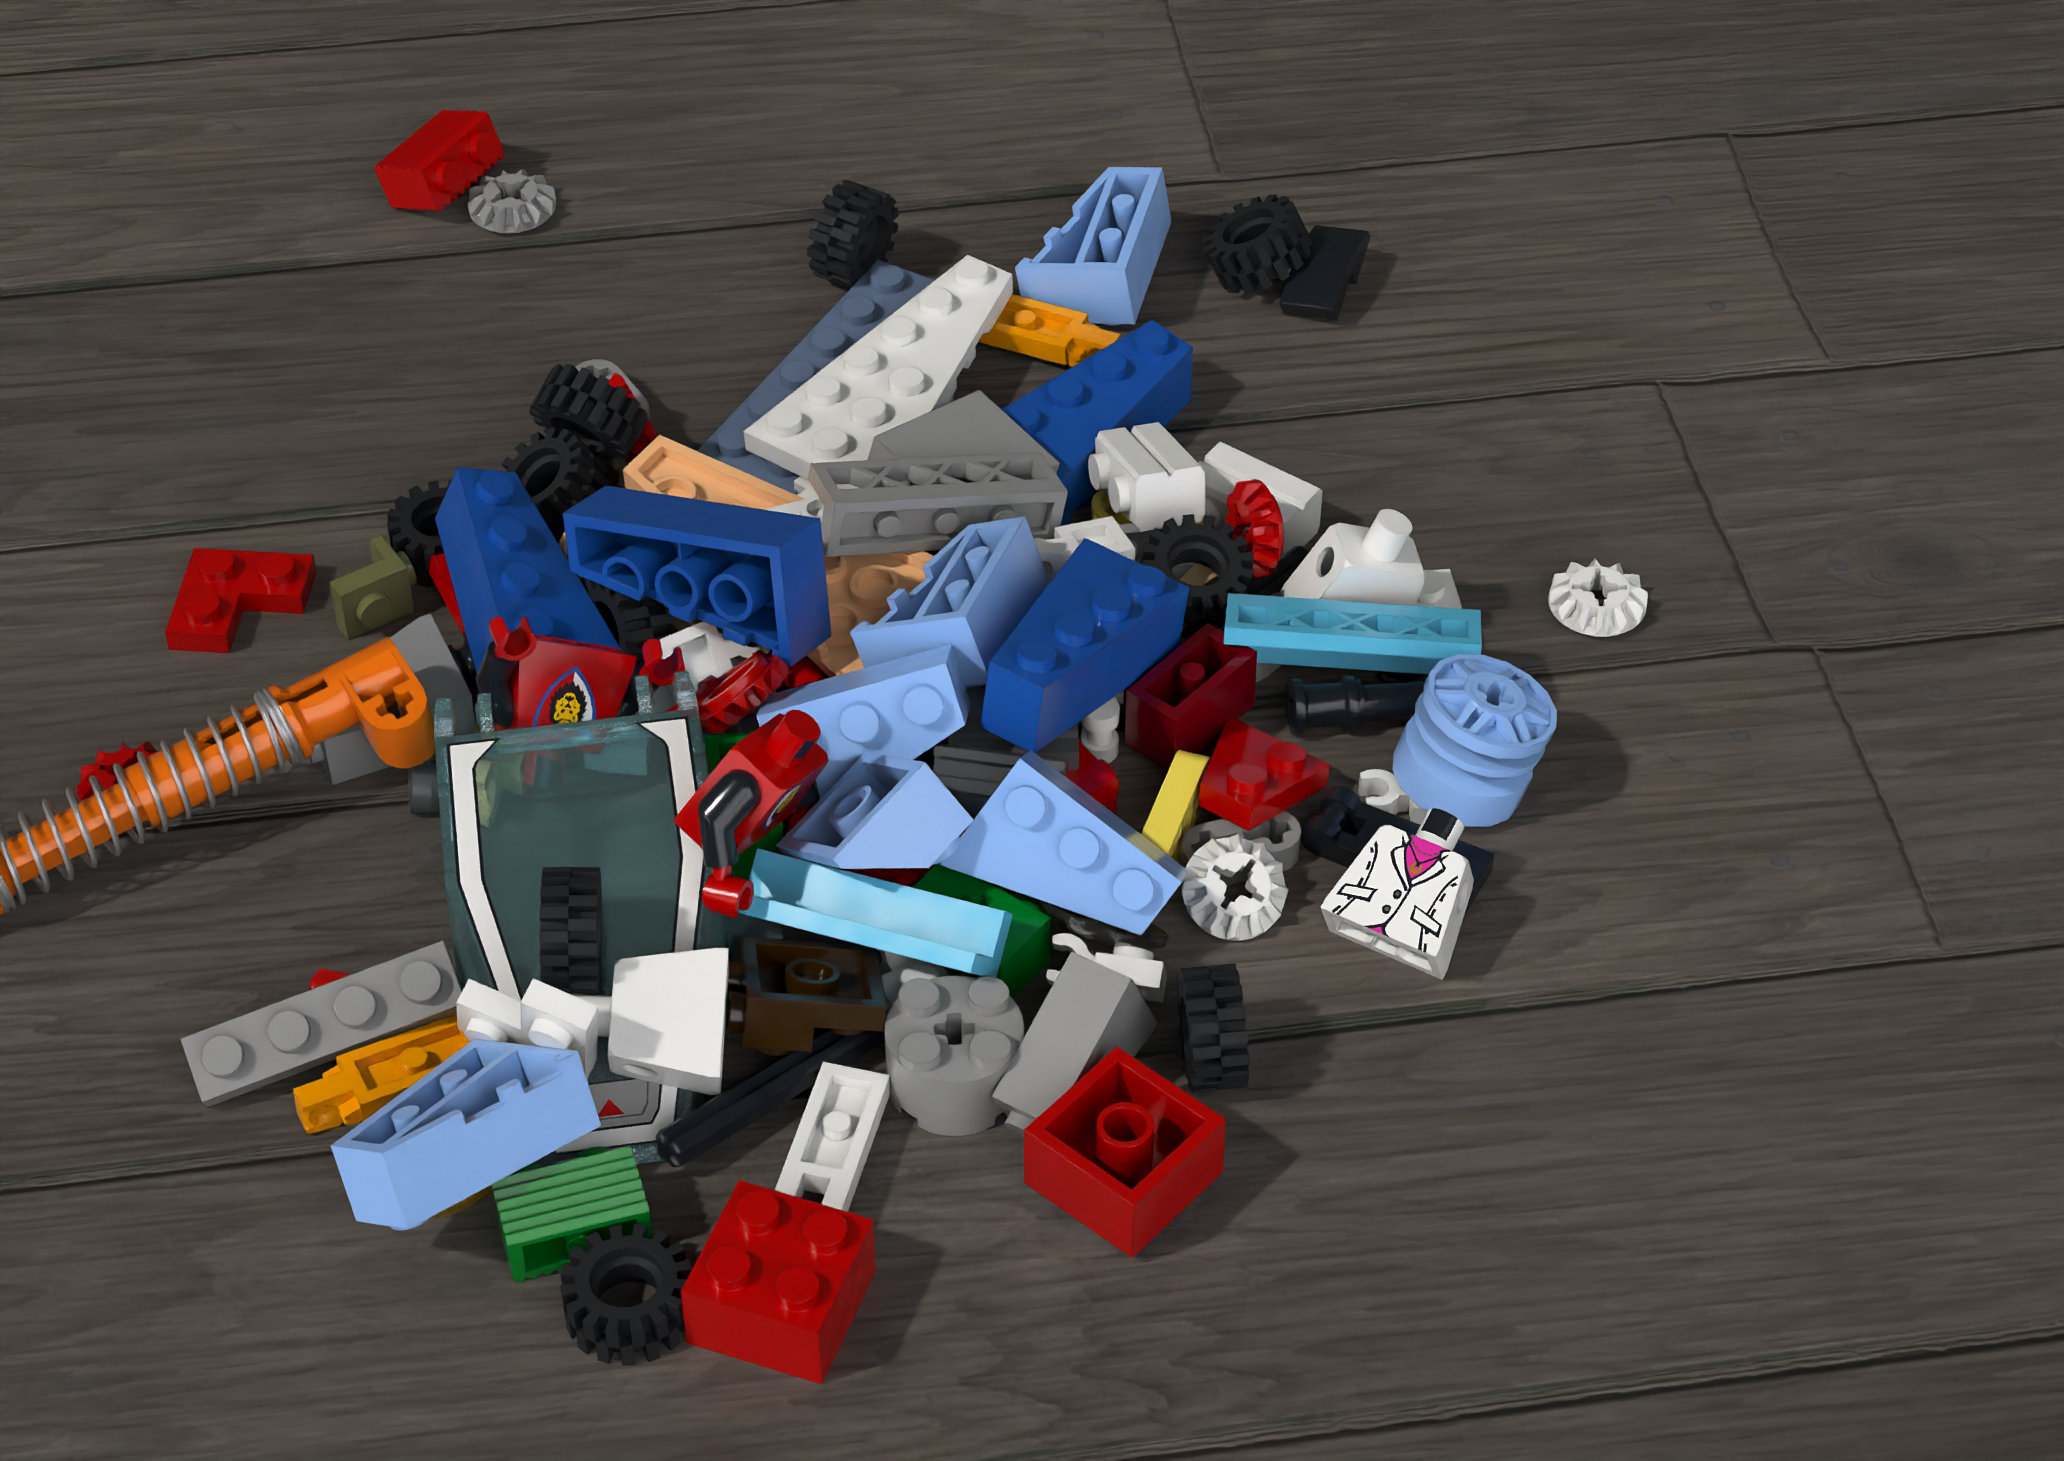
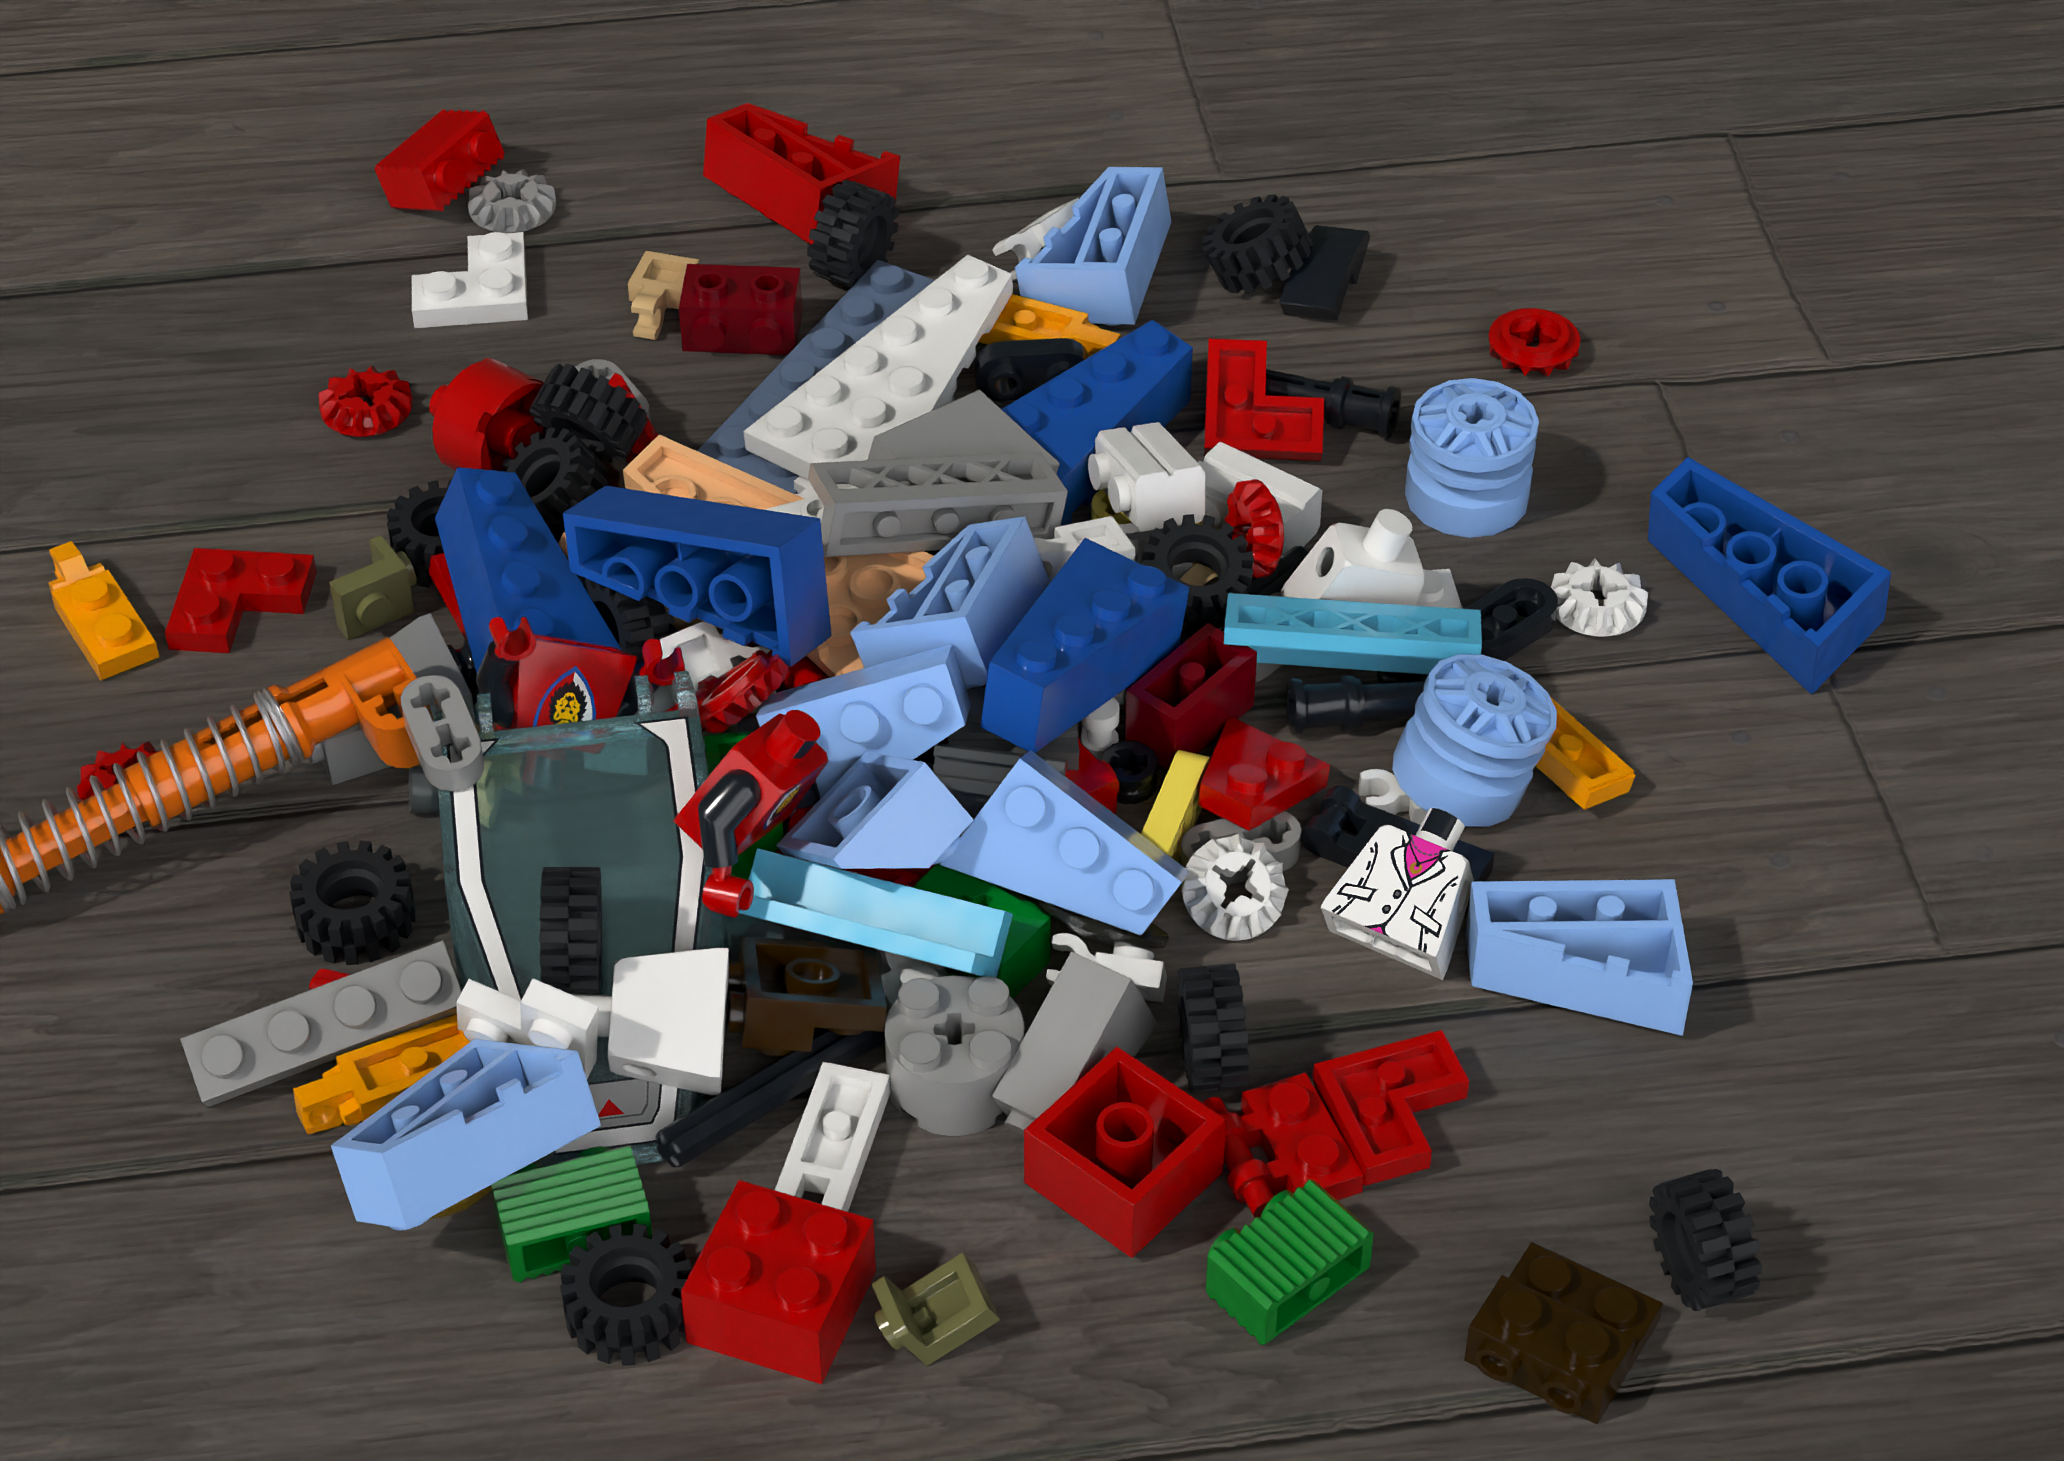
none -> light orange hinge [48,541,159,681]
none -> black tyre [289,840,416,965]
none -> red gear [318,365,413,437]
none -> light grey beam [400,675,485,791]
none -> white plate [412,232,528,328]
none -> red brick [429,358,546,472]
none -> tan plate [628,251,700,340]
none -> dark red brick [679,264,803,355]
none -> red wedge [703,103,900,245]
none -> olive bracket [872,1252,1001,1366]
none -> black plate [974,338,1089,401]
none -> white plate [992,198,1078,281]
none -> black bush [1101,741,1158,804]
none -> red plate [1202,1072,1364,1218]
none -> red plate [1204,338,1324,461]
none -> green brick [1206,1179,1374,1345]
none -> black pin [1265,369,1401,439]
none -> red plate [1312,1030,1469,1186]
none -> light blue wheel [1405,378,1539,538]
none -> dark brown plate [1464,1242,1663,1425]
none -> black plate [1465,578,1558,661]
none -> light blue wedge [1465,879,1693,1036]
none -> red gear [1488,308,1580,377]
none -> light orange hinge [1536,697,1636,810]
none -> blue wedge [1648,457,1892,695]
none -> black tyre [1649,1169,1762,1311]

